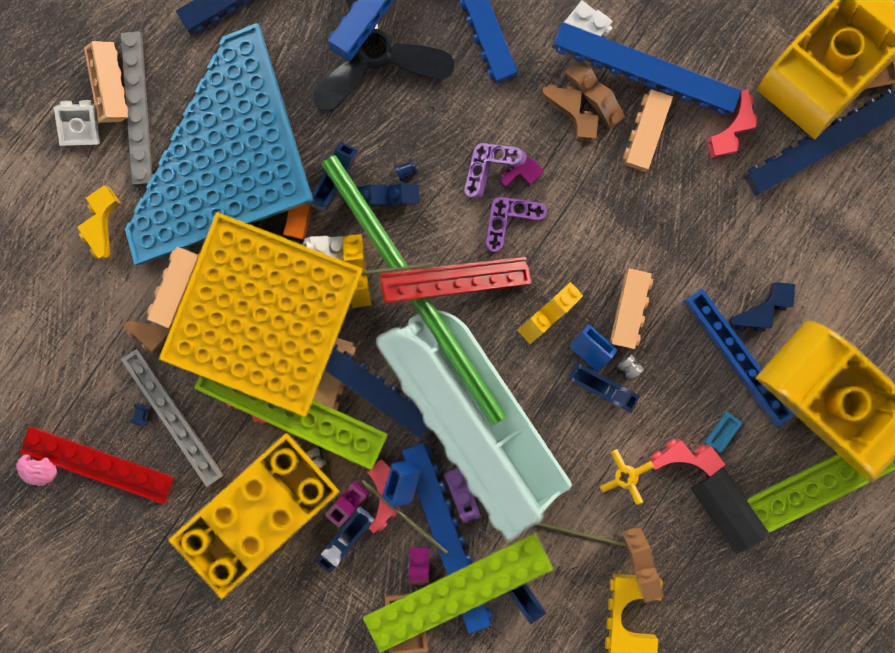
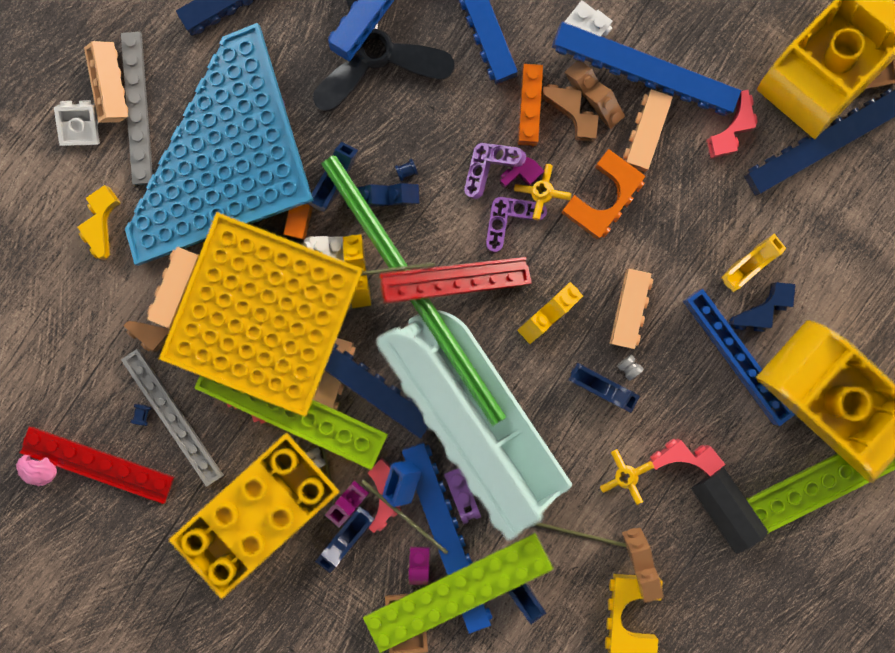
blue brick [569,324,617,372] -> none
dark azure tile [704,411,743,454] -> none
none -> yellow bar [514,164,572,220]
none -> orange brick [518,64,543,146]
none -> orange arch [561,149,646,240]
none -> yellow arch [722,234,786,293]

